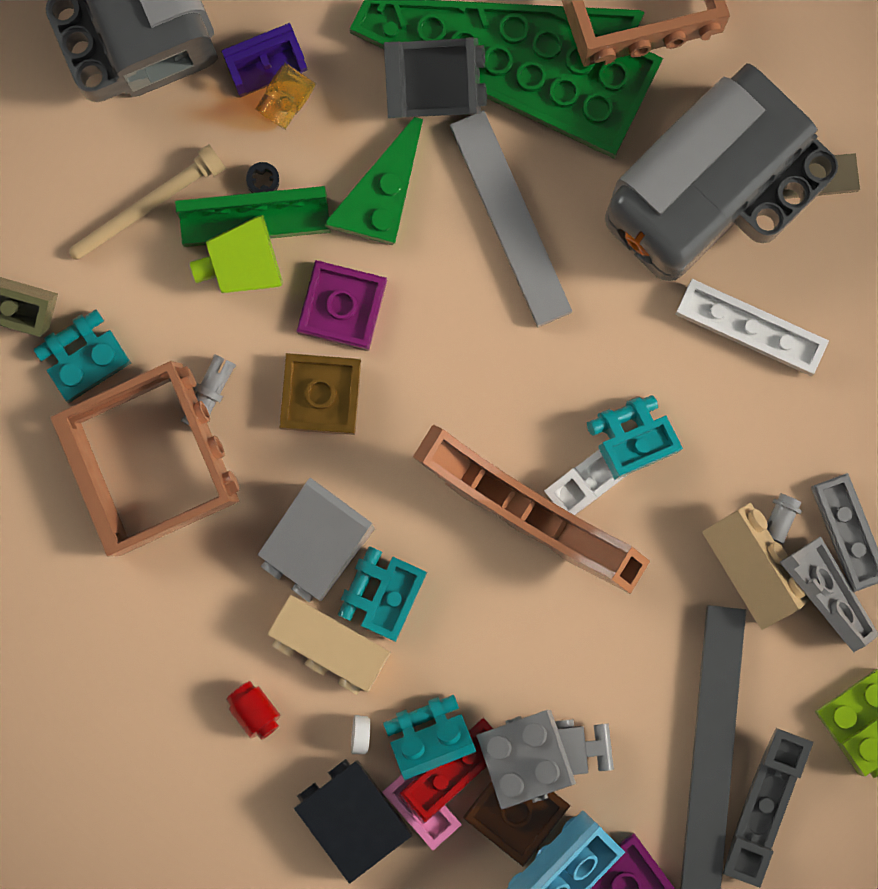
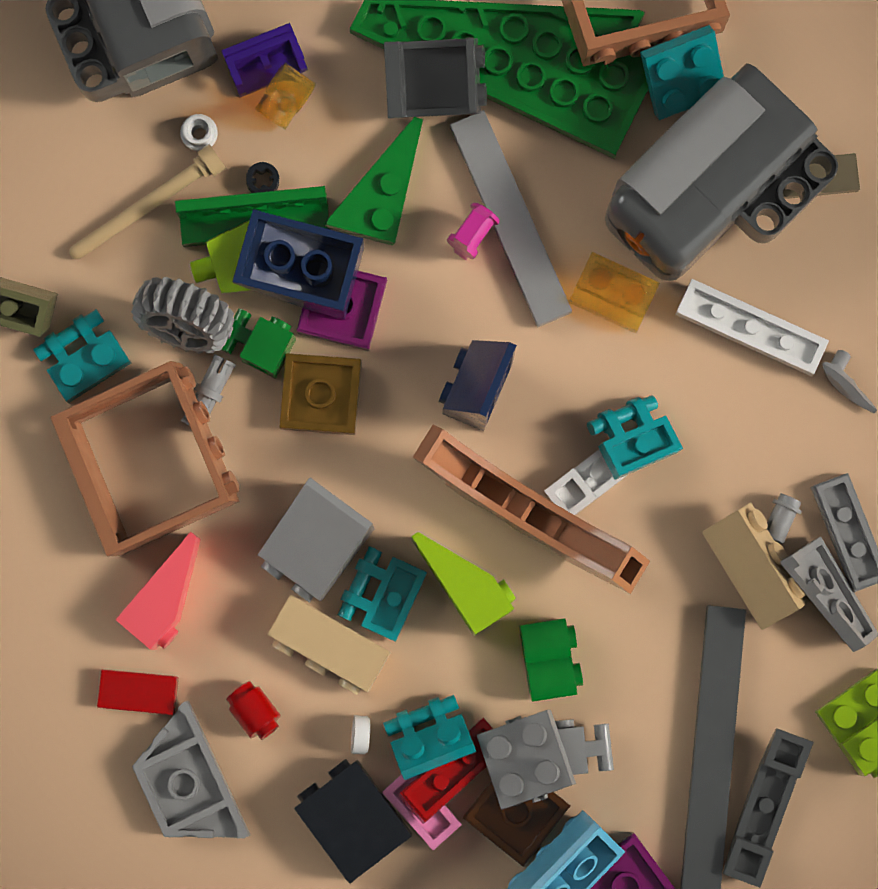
none -> red tile [97,669,179,715]
none -> coral slope [116,532,201,650]
none -> light grey gear [131,277,235,354]
none -> light grey wing [132,701,251,838]
none -> white plate [180,114,218,151]
none -> green brick [221,308,296,379]
none -> dark blue slope [232,209,364,319]
none -> lime slope [412,532,516,636]
none -> dark blue slope [439,340,517,431]
none -> dark pink piece [447,202,500,260]
none -> green brick [519,618,583,702]
none -> clear yellow plate [569,252,660,333]
none -> teal plate [640,25,724,121]
none -> light grey bar [822,350,877,413]

